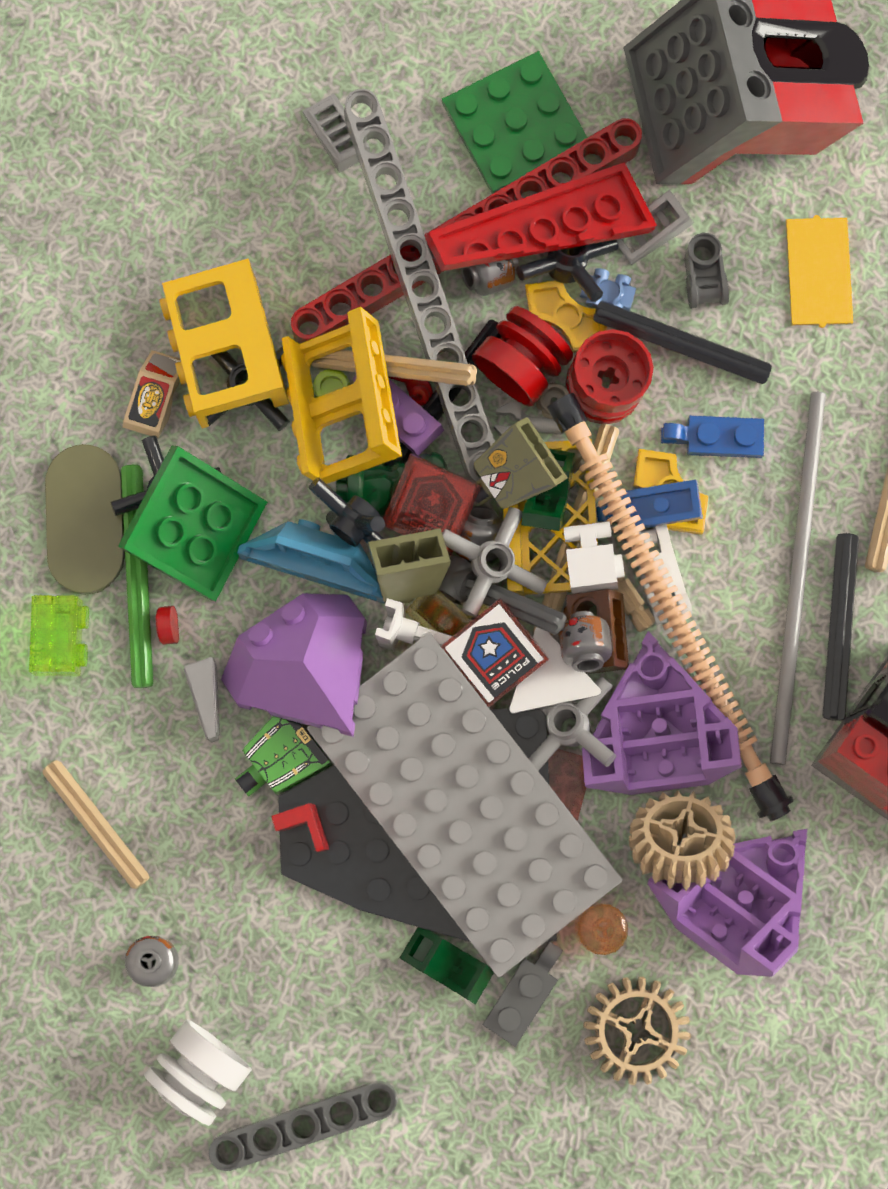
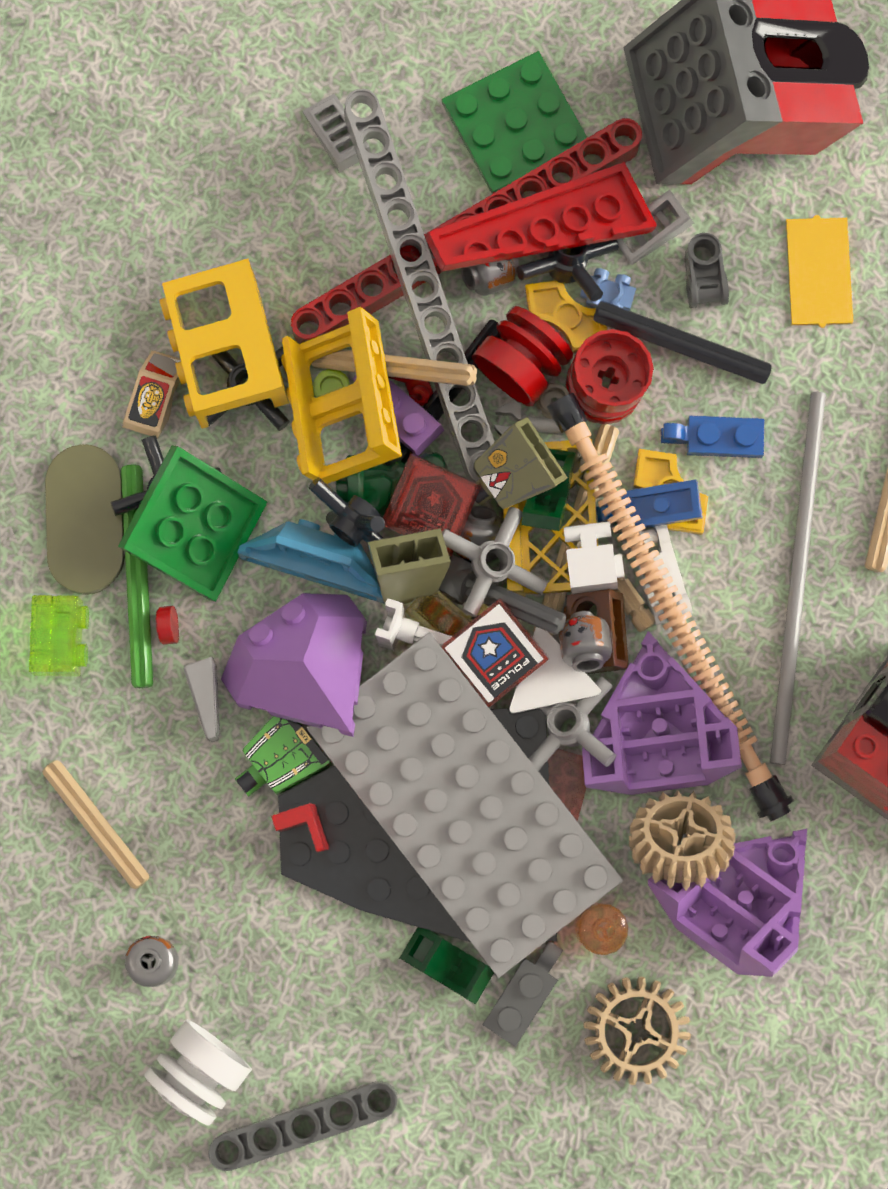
black axle [822,533,859,721] -> none

